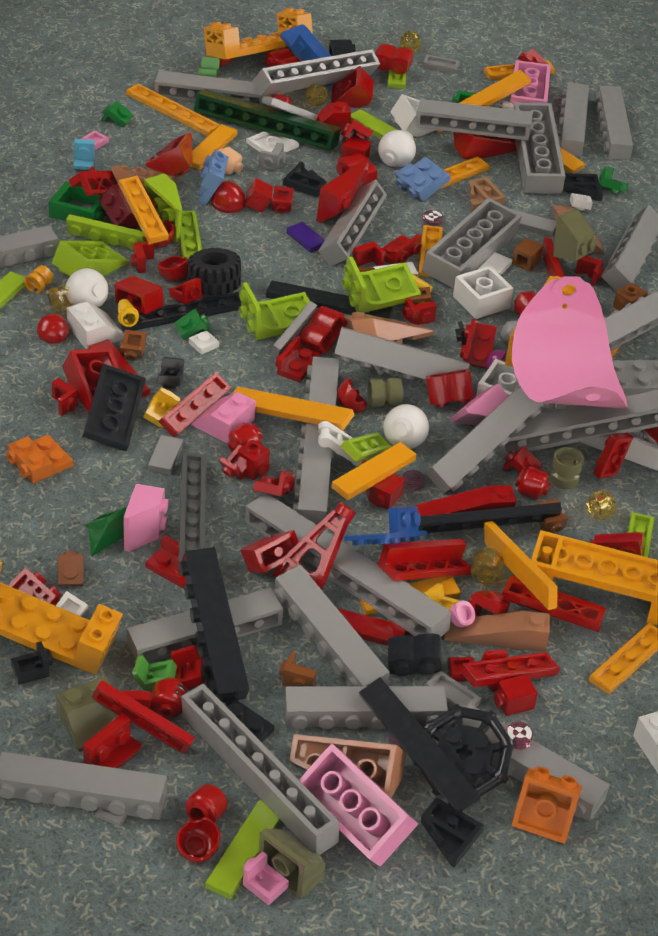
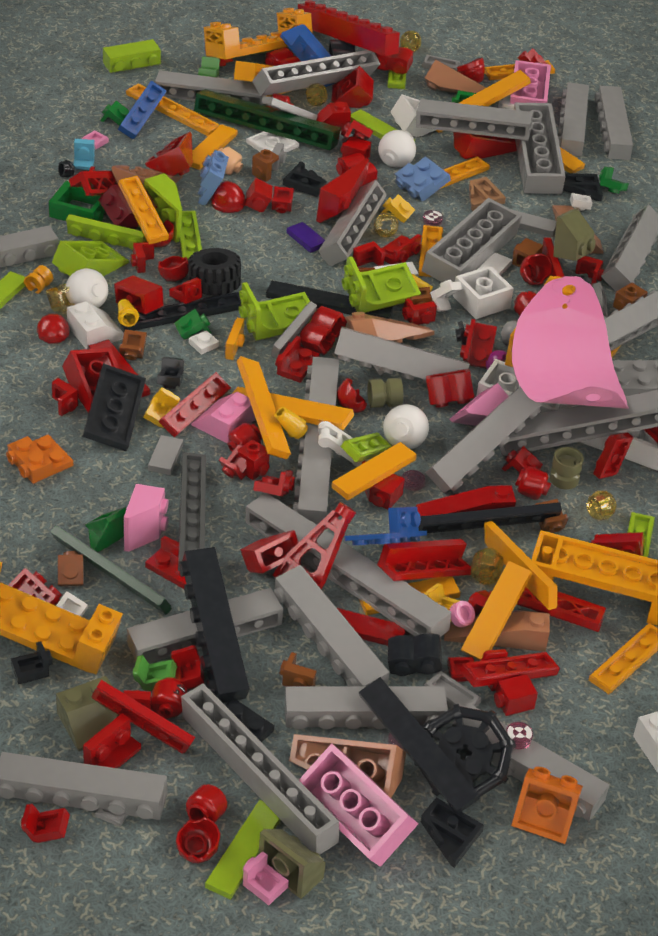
none -> red bracket [21,804,70,843]
none -> tile [50,525,172,615]
none -> black plate [58,160,75,178]
none -> lime brick [103,39,161,73]
none -> blue plate [118,81,167,139]
none -> light orange plate [225,317,245,360]
none -> light orange brick [234,61,272,82]
none -> light orange tile [236,356,291,459]
none -> dark orange bracket [252,149,279,182]
none -> yellow cone [275,407,308,439]
none -> red brick [298,0,400,56]
none -> clear yellow piece [373,212,399,238]
none -> yellow bracket [380,194,415,223]
none -> nougat wedge [425,59,486,93]
none -> white bracket [430,280,463,312]
none -> red hat [457,57,485,83]
none -> light orange tile [461,561,532,661]
none -> red hair [520,254,552,285]
none -> light grey tile [592,282,608,318]

